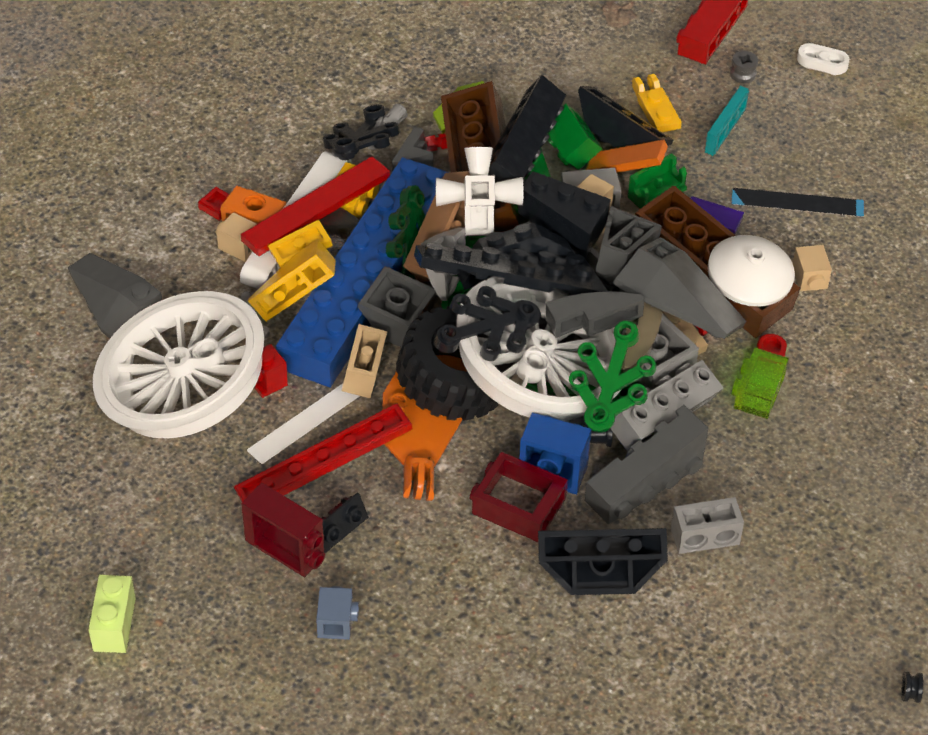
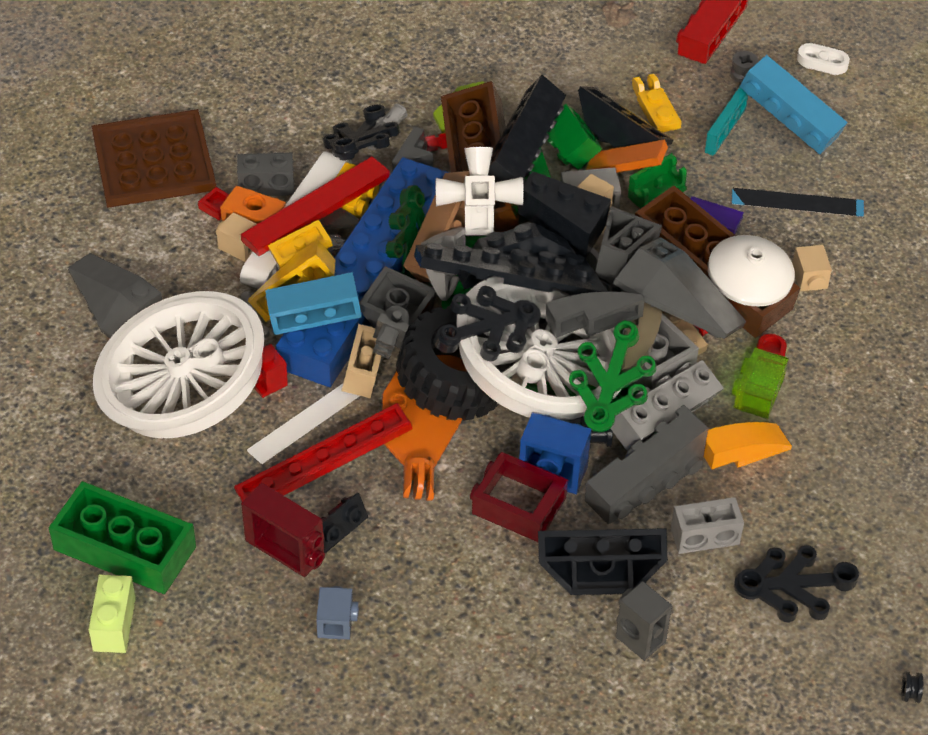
none -> green brick [48,481,196,595]
none -> reddish brown plate [91,109,216,208]
none -> dark grey brick [237,152,294,196]
none -> dark azure brick [265,272,362,335]
none -> dark grey hips [373,306,409,359]
none -> dark grey brick [616,581,672,661]
none -> light orange slope [704,422,792,469]
none -> black plant [734,545,859,623]
none -> dark azure brick [739,55,848,154]

